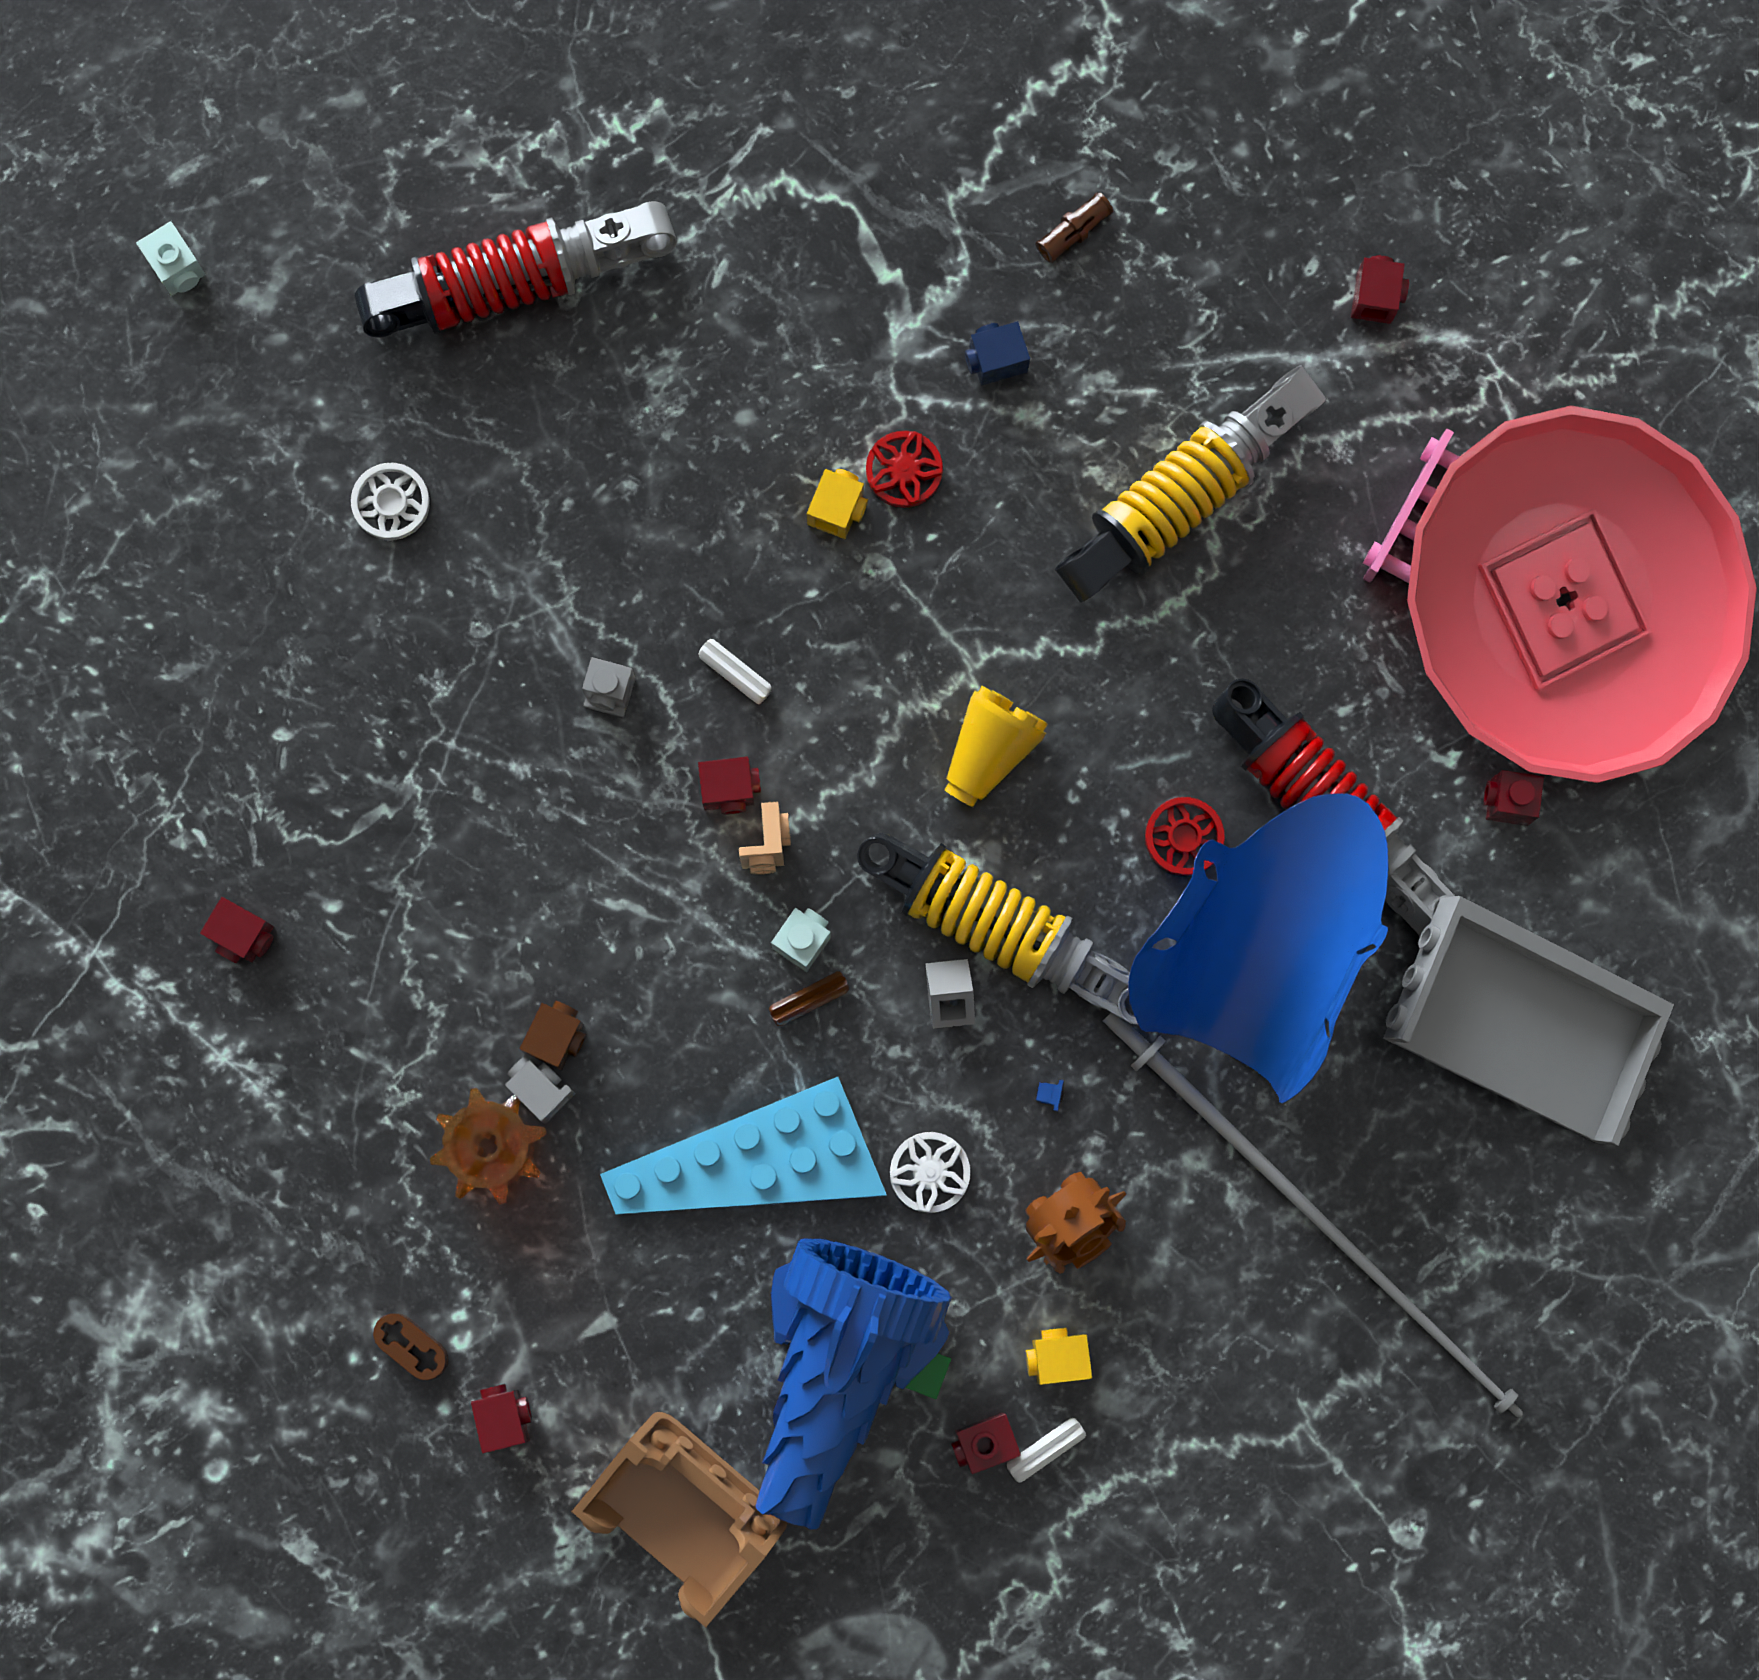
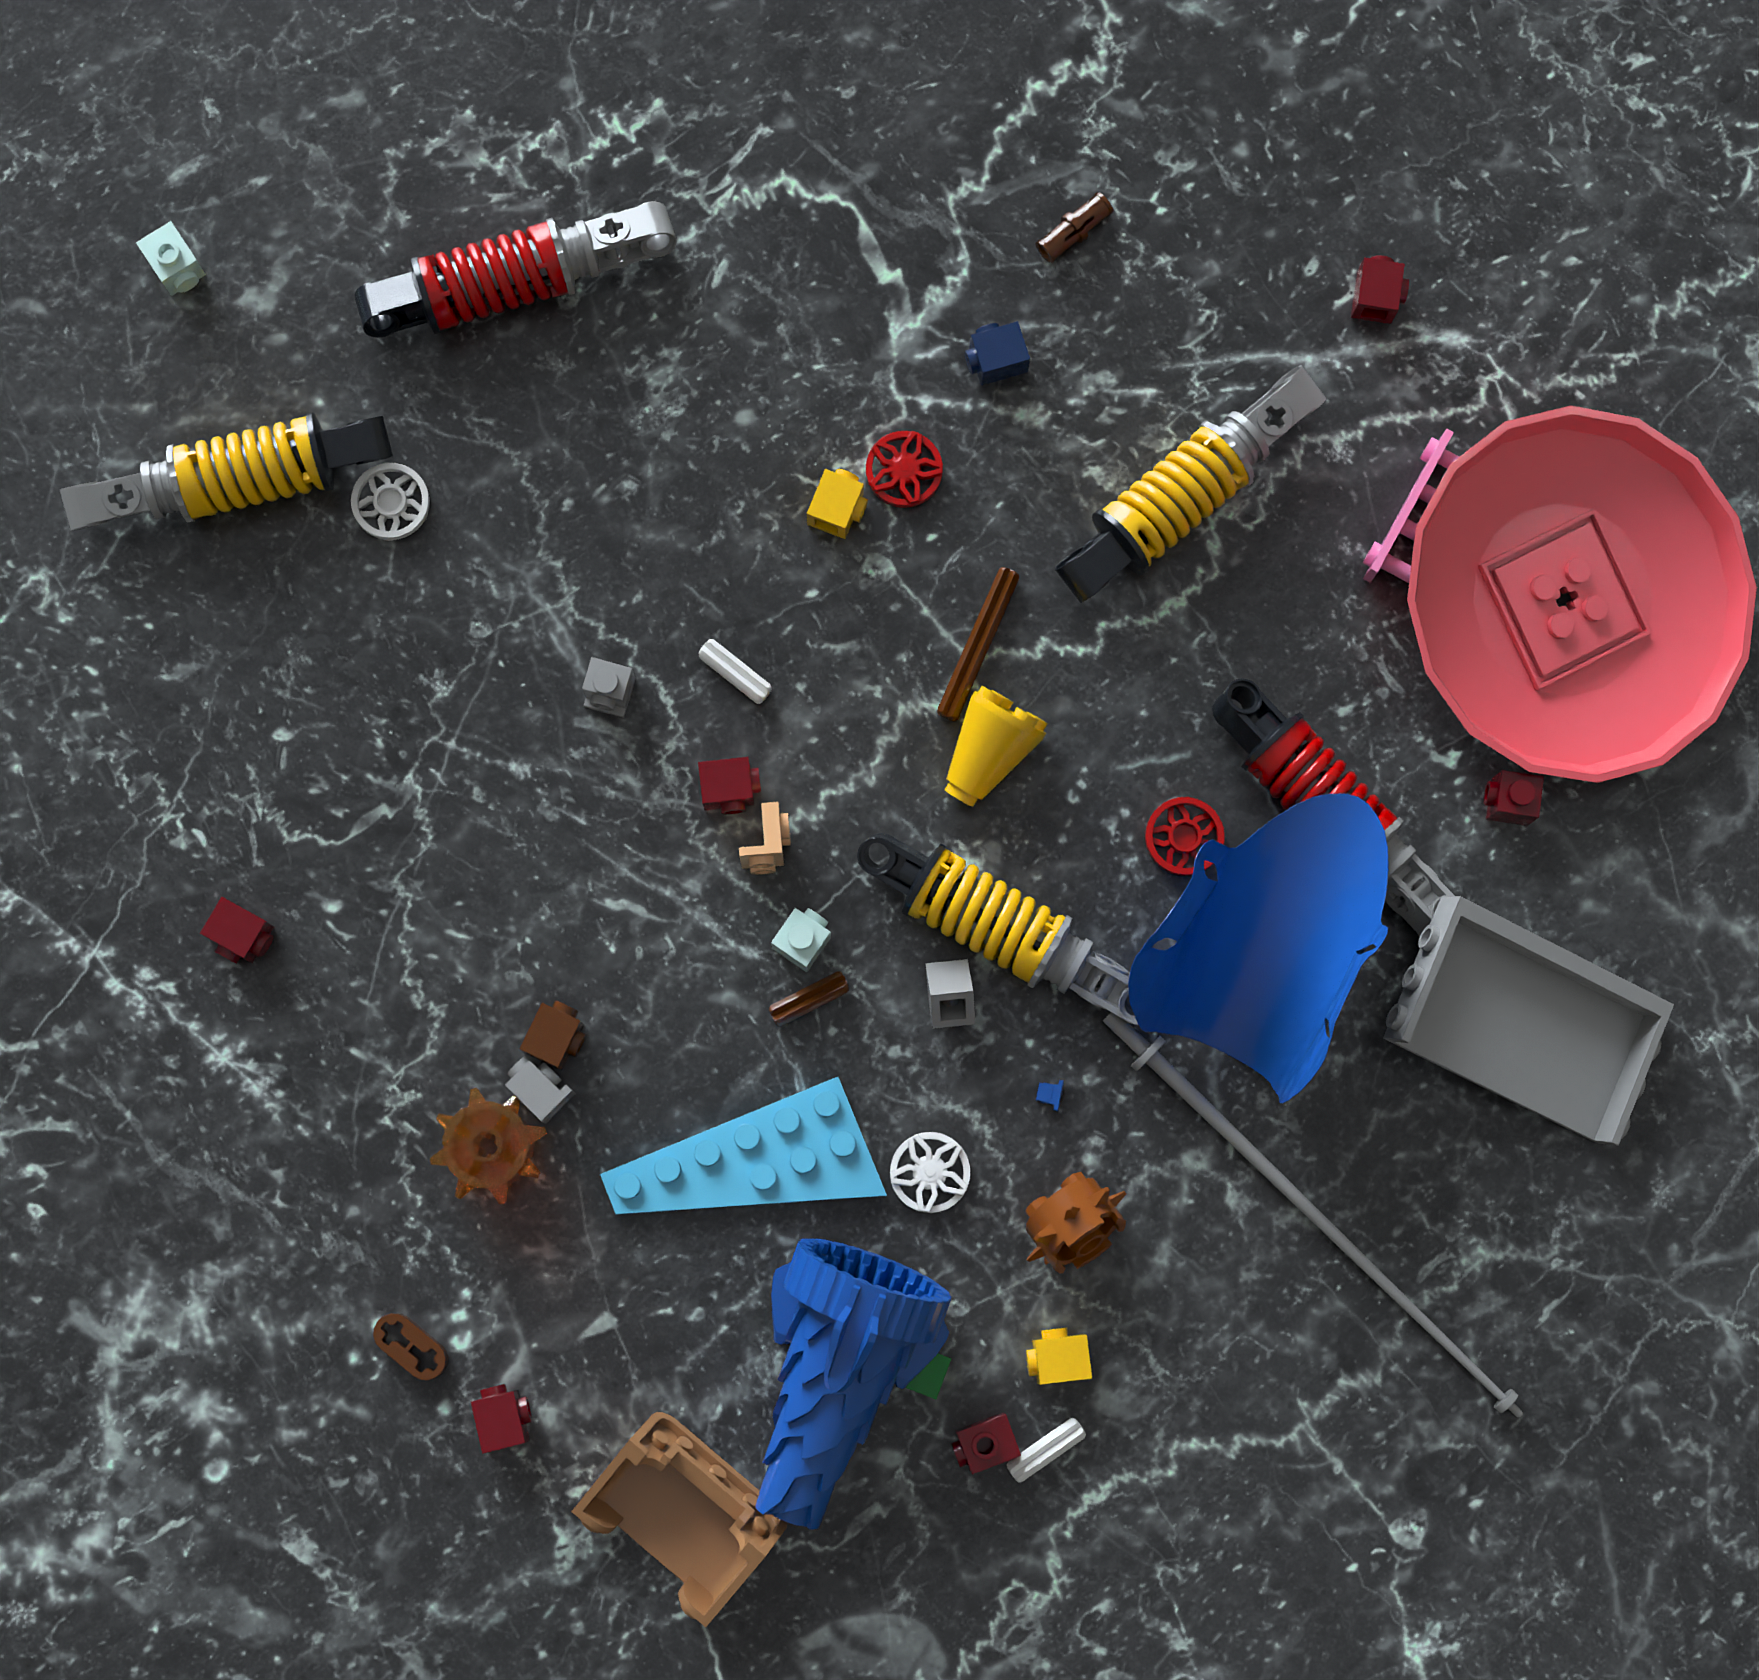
none -> piece [60,412,393,530]
none -> reddish brown axle [937,567,1019,721]

